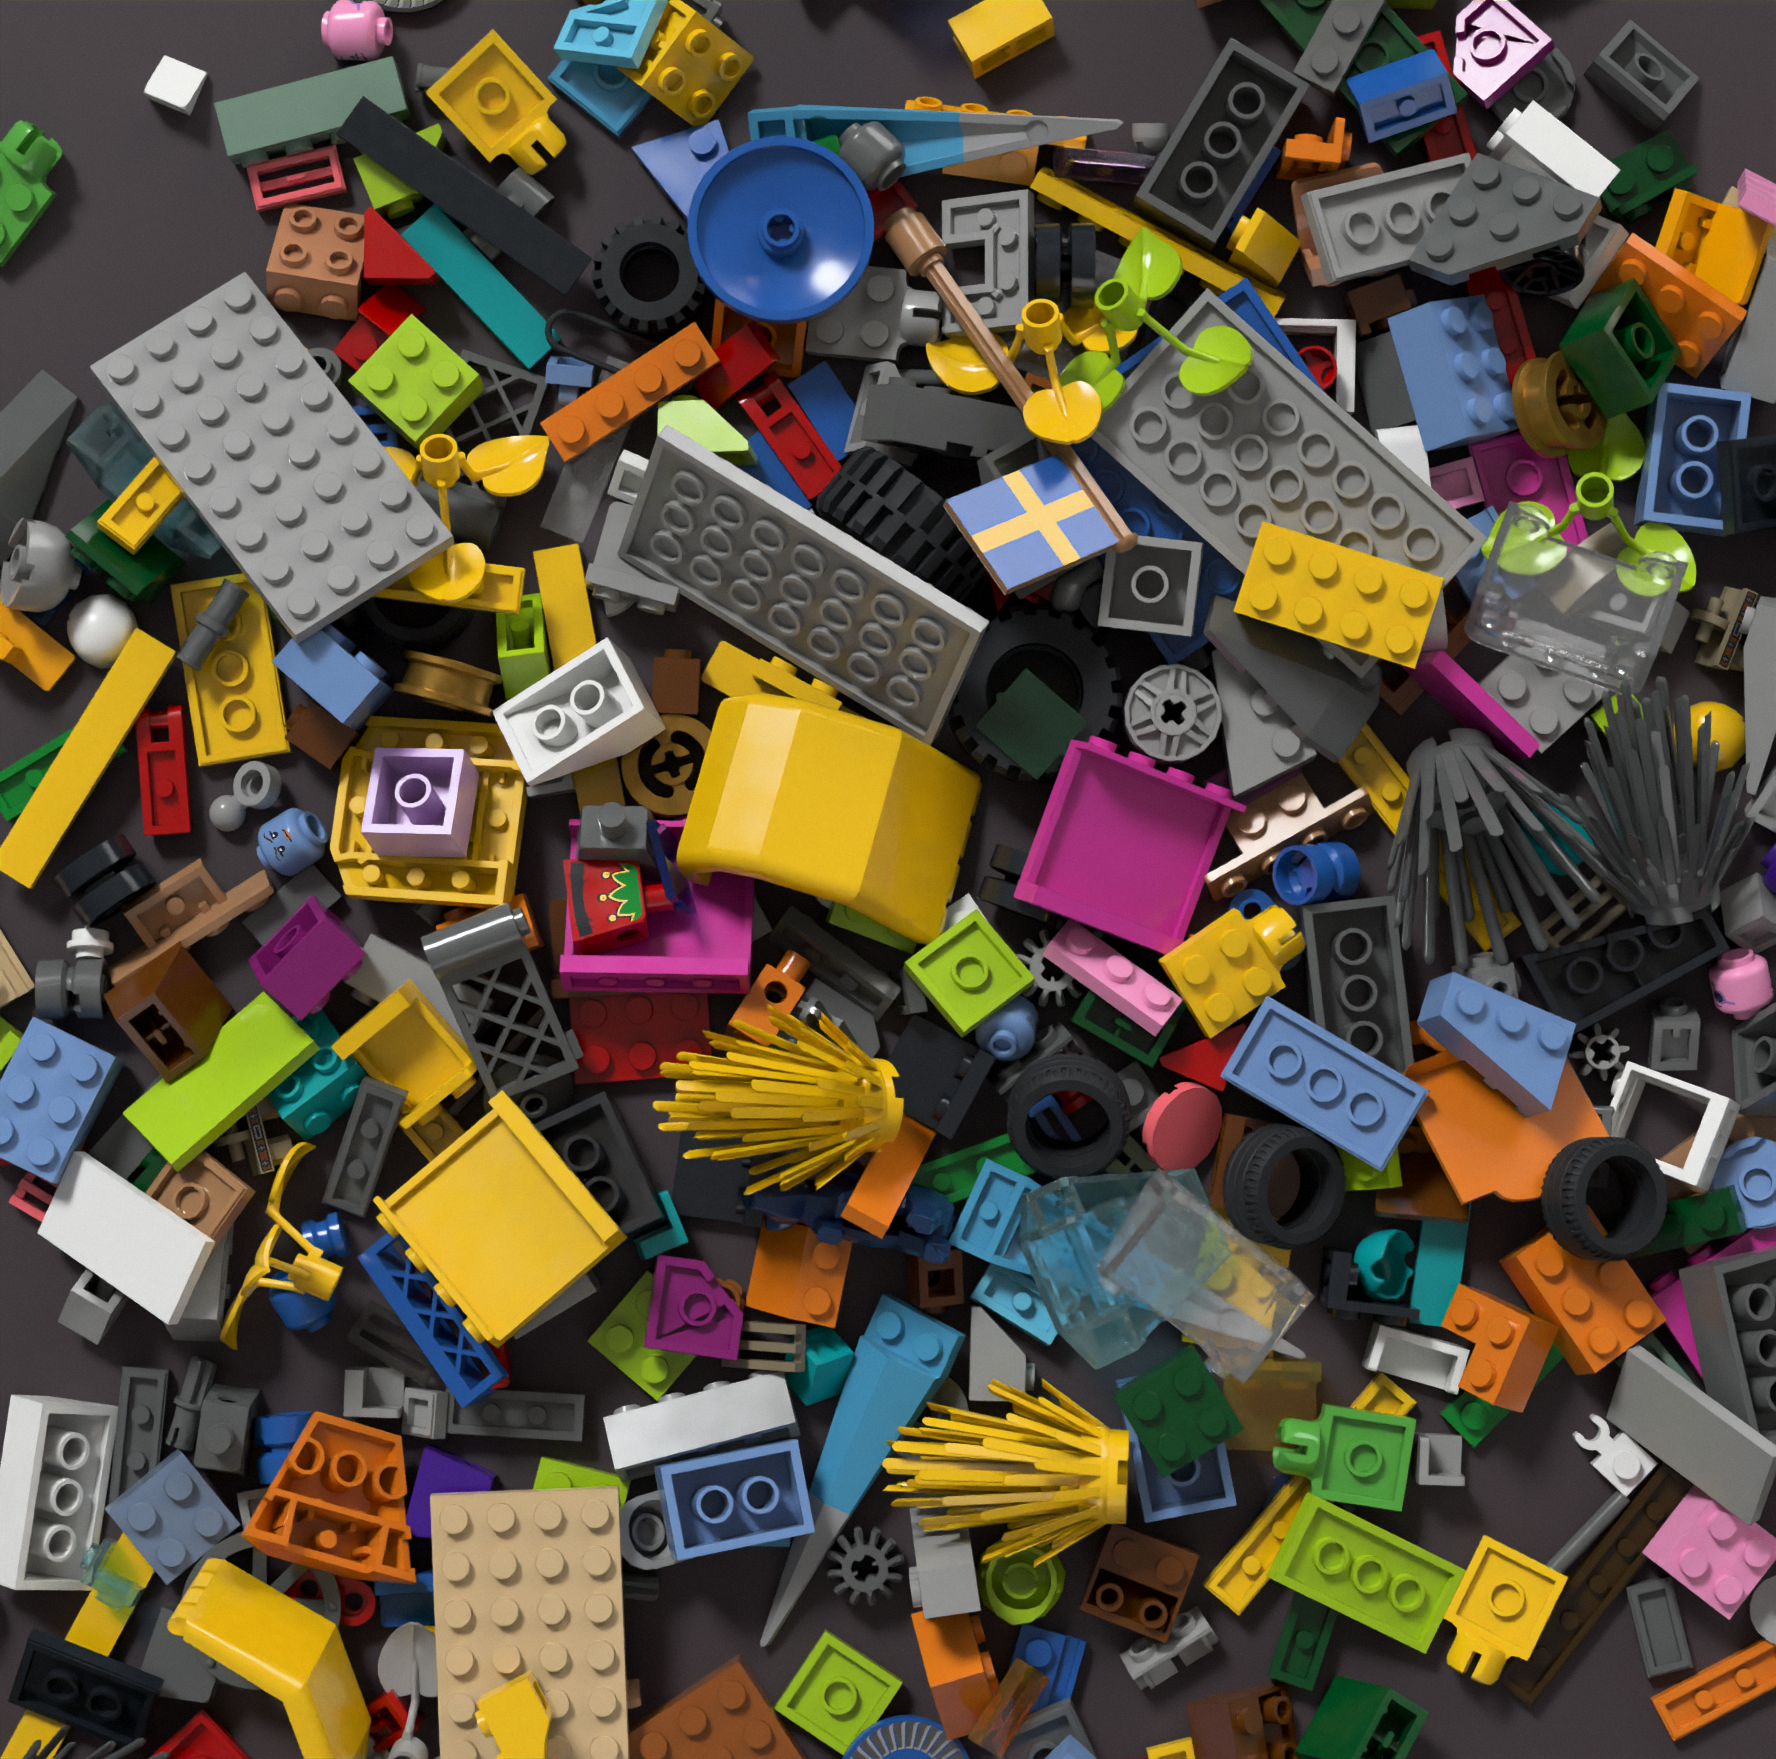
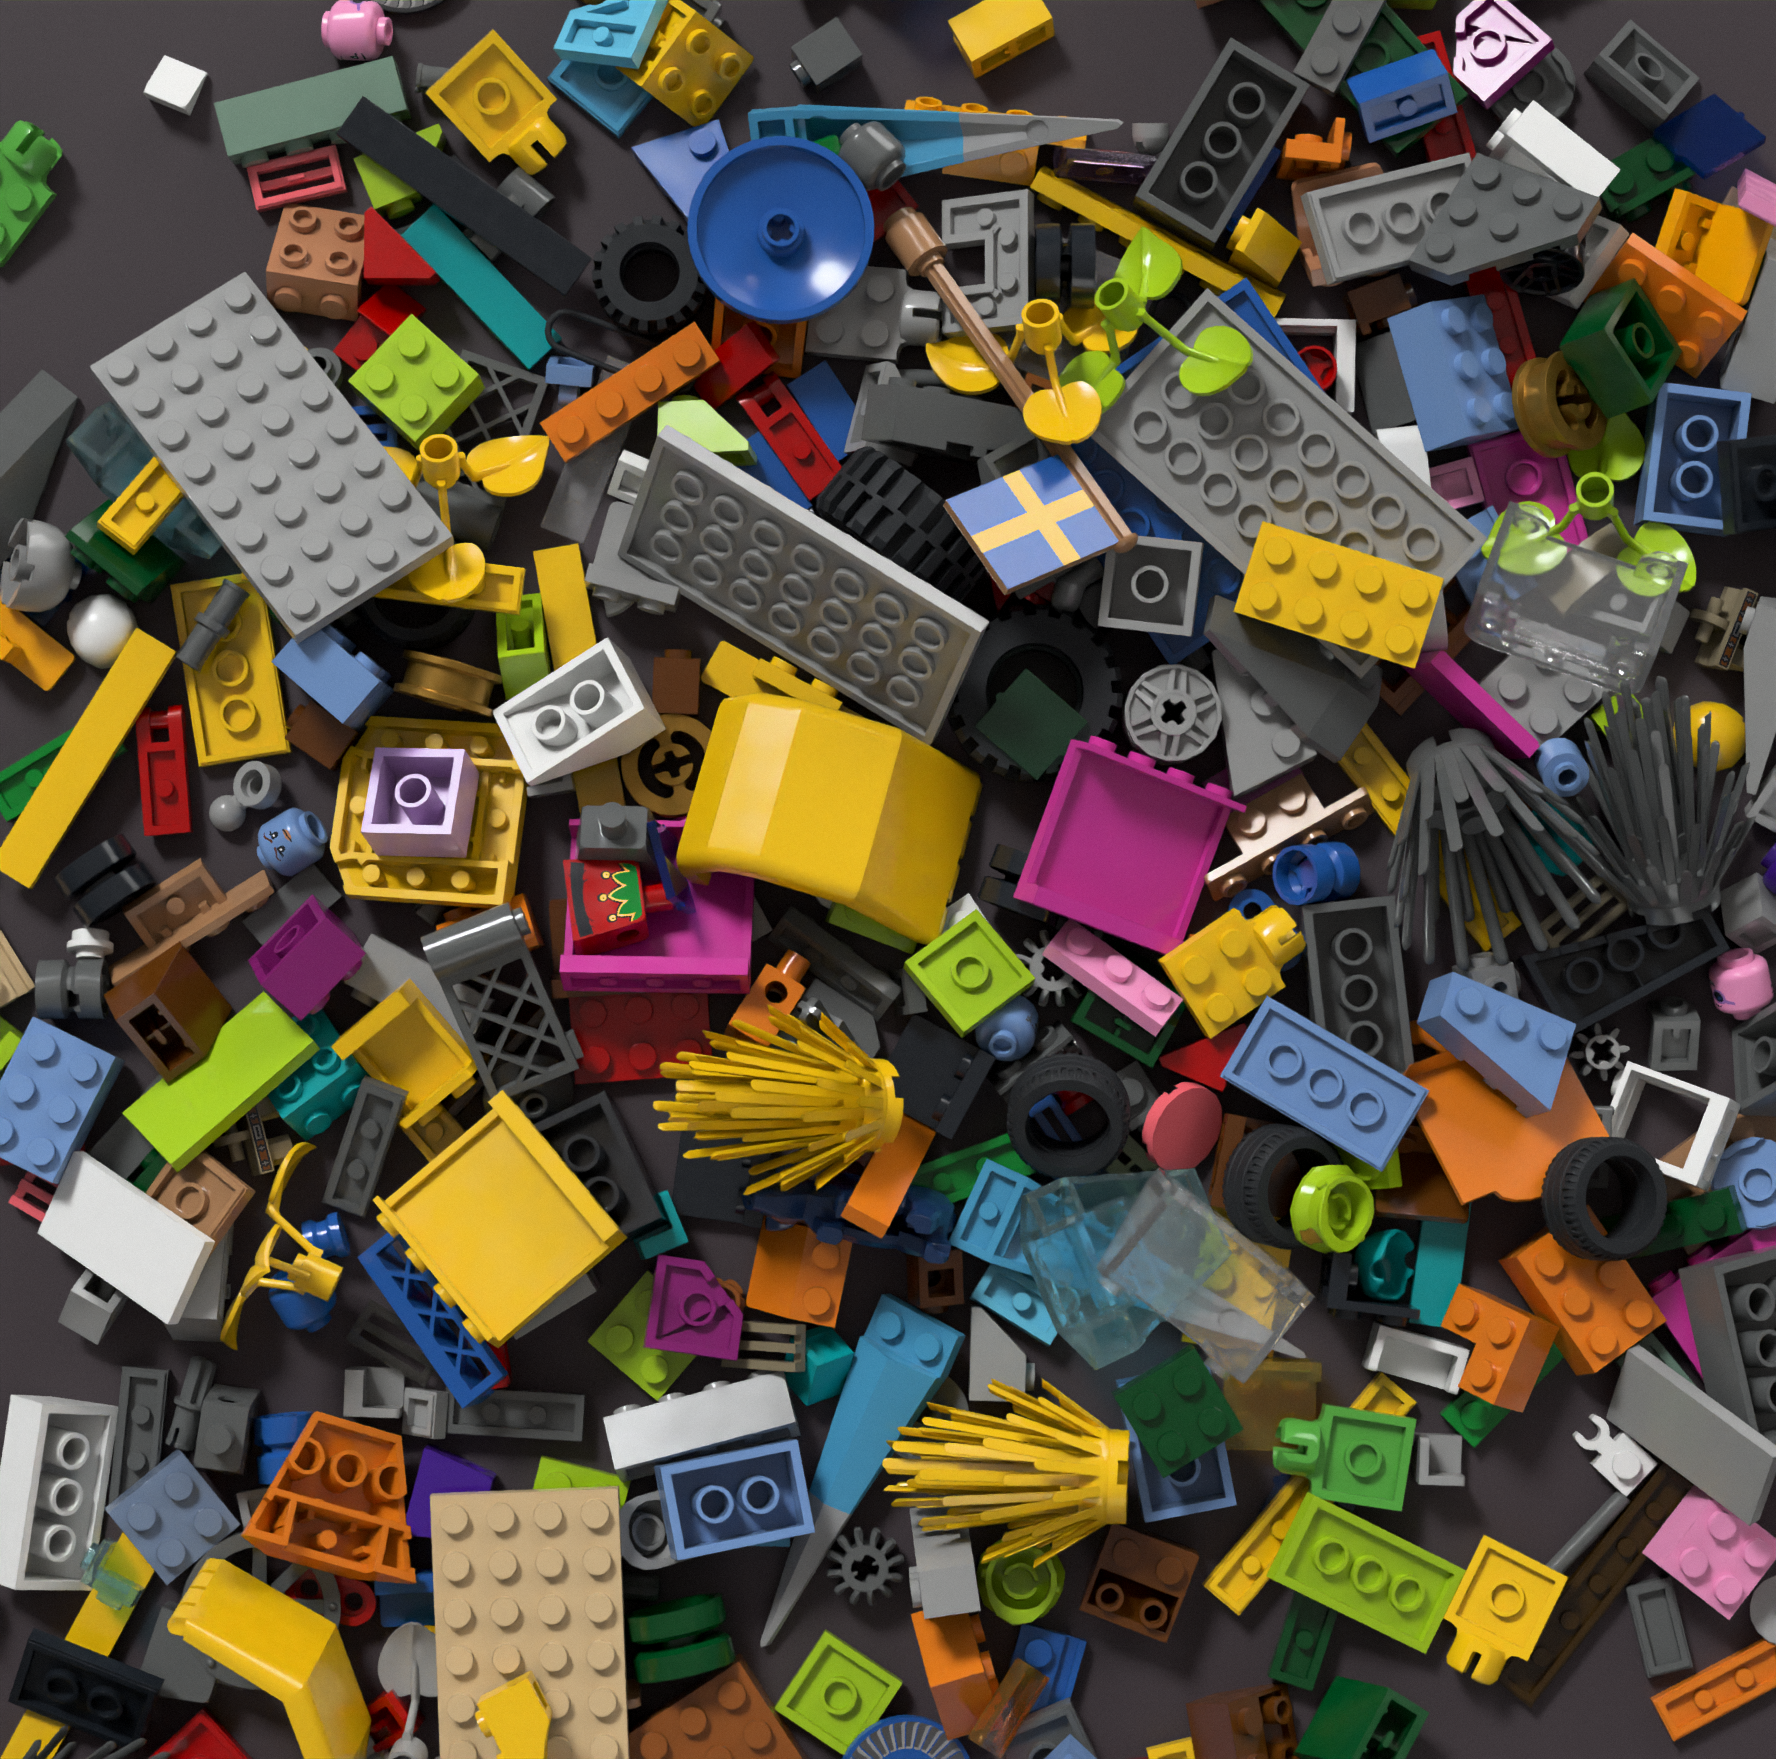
light grey hinge [1120,1606,1219,1690] -> none
none -> dark green wheel [624,1593,736,1683]
none -> dark grey brick [789,17,863,94]
none -> lime hat [1290,1165,1374,1253]
none -> medium blue brick [1535,738,1589,797]
none -> clear blue piece [1653,93,1766,180]

